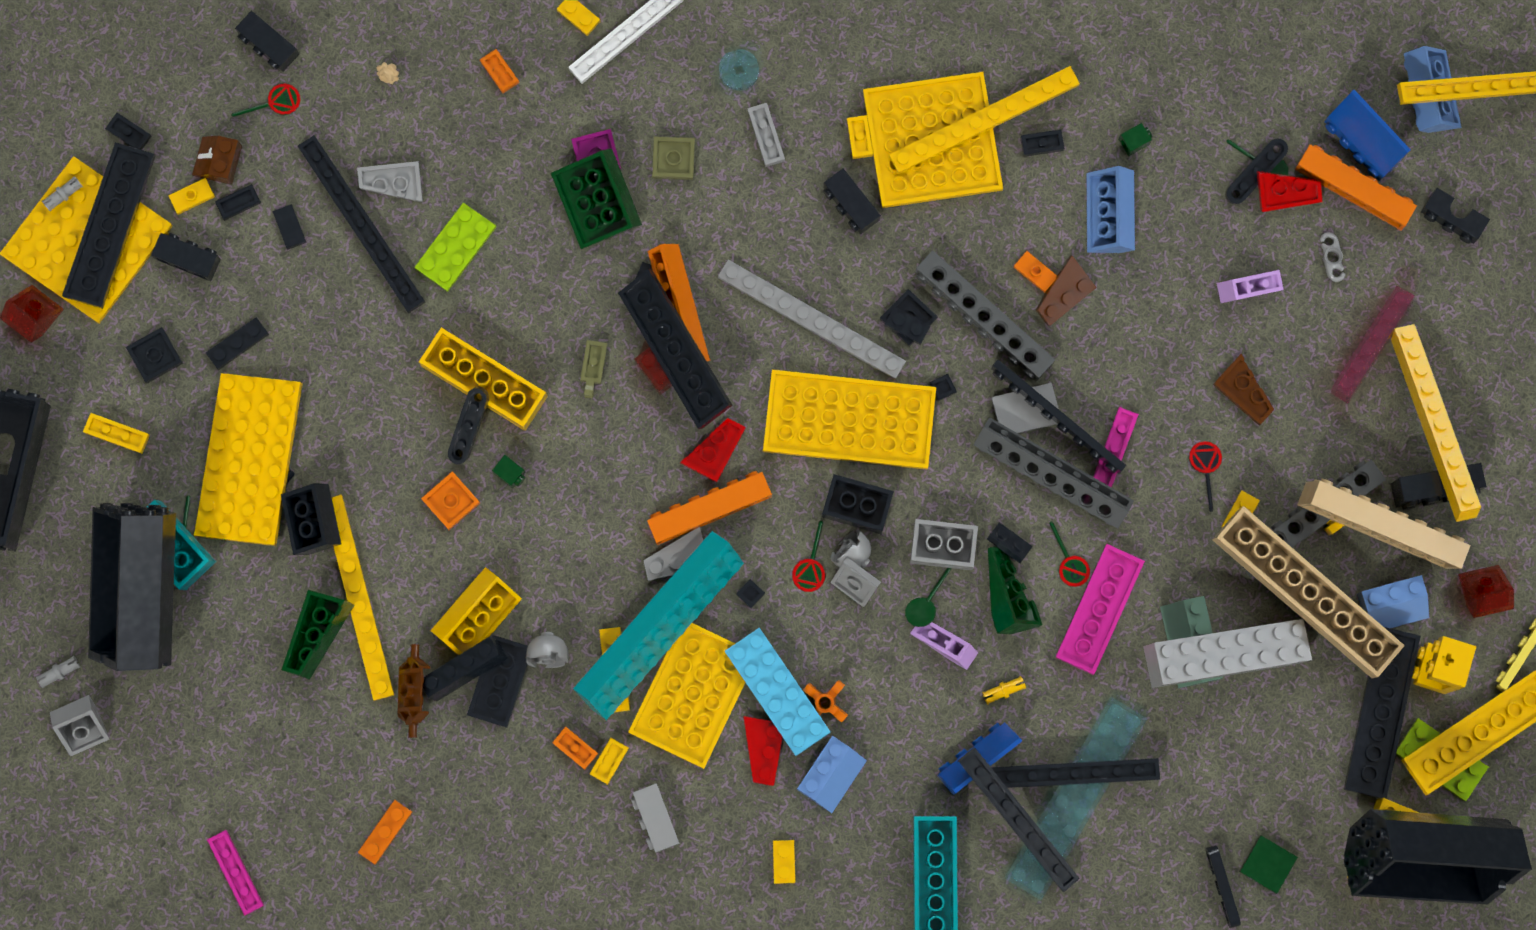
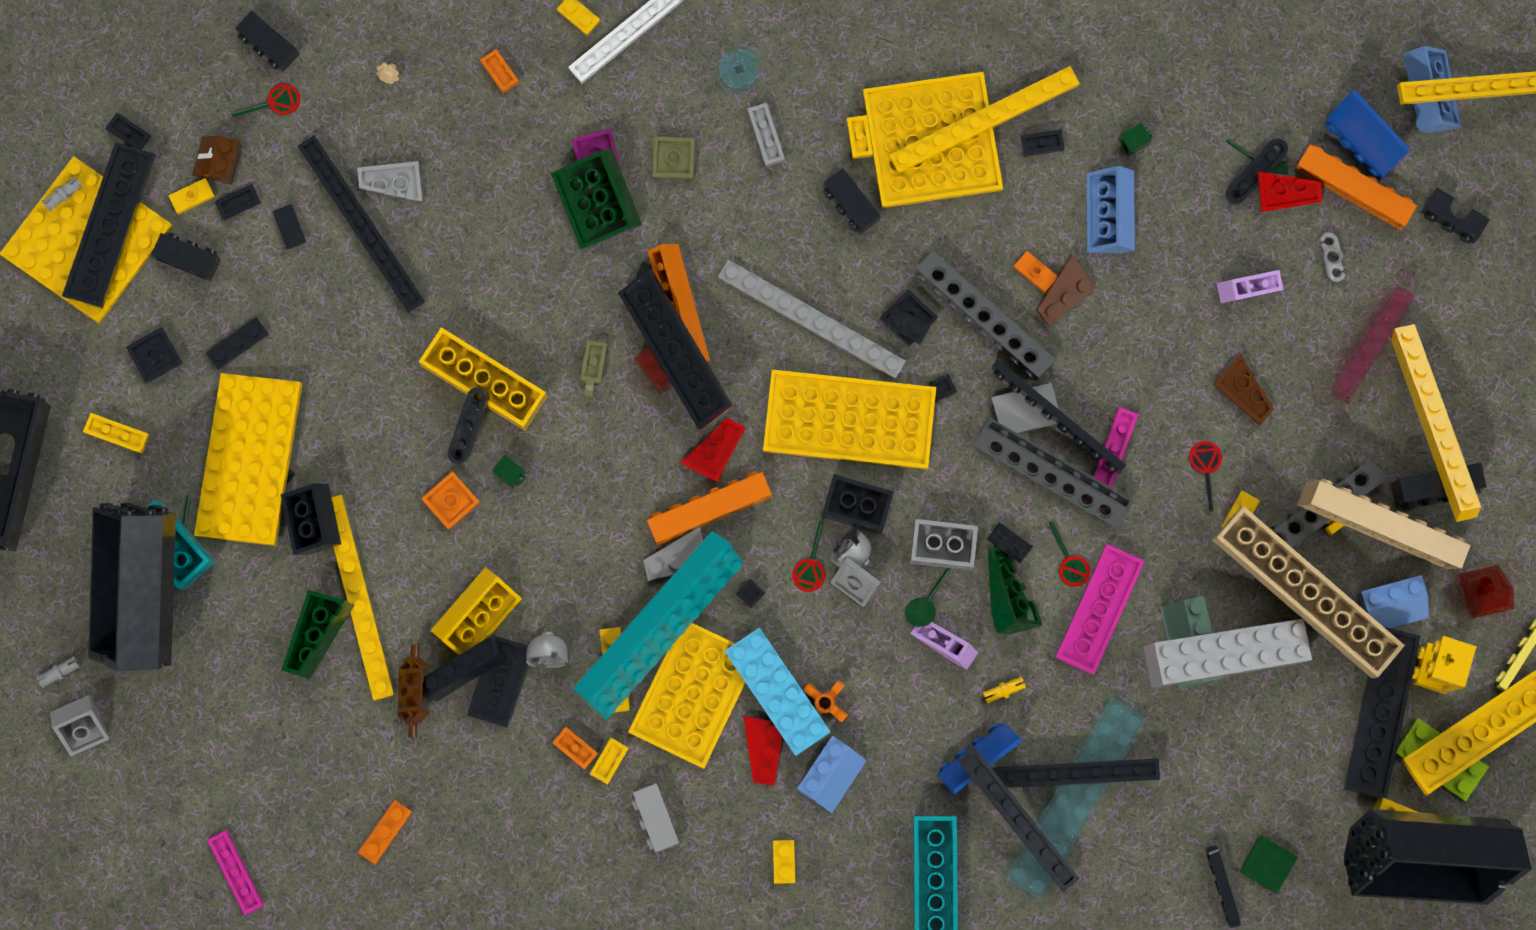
clear red slope [0,285,64,343] -> none
lime plate [414,203,496,292] -> none

